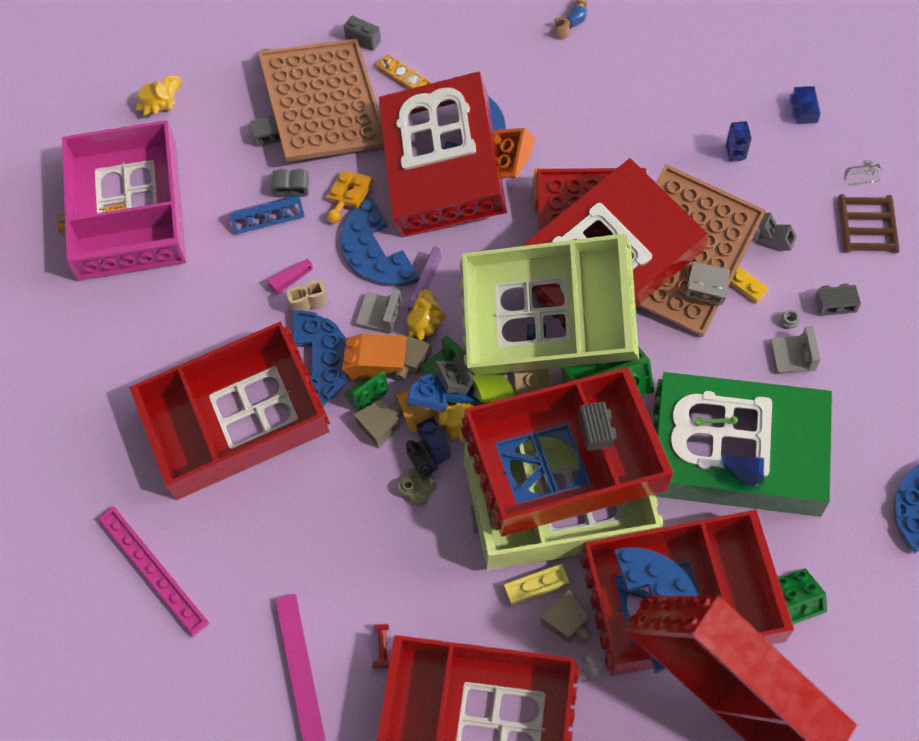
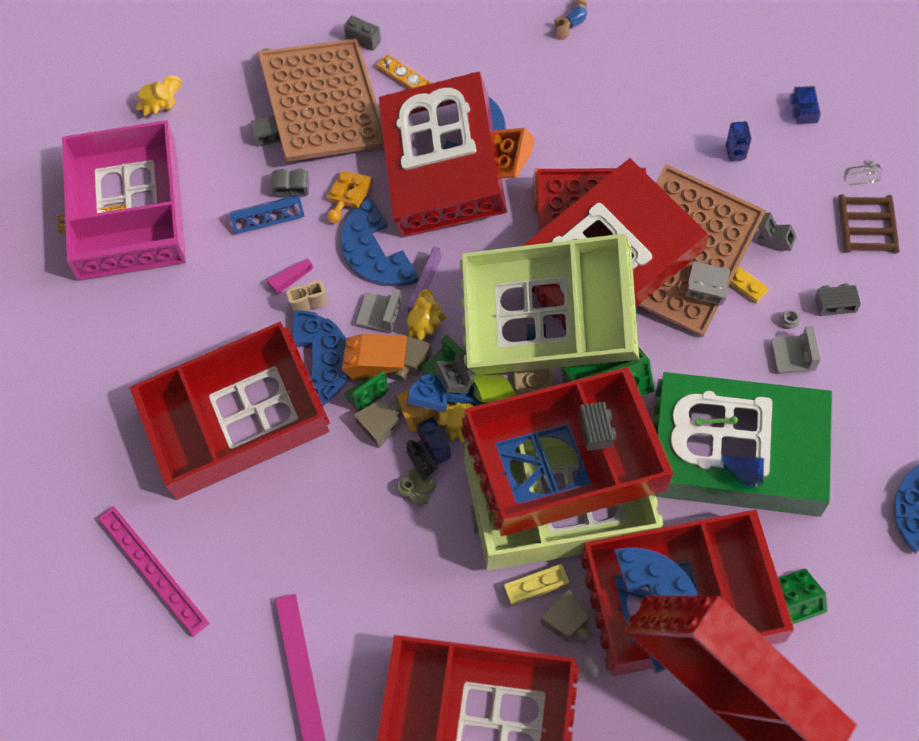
red piece [372,624,390,669] -> none

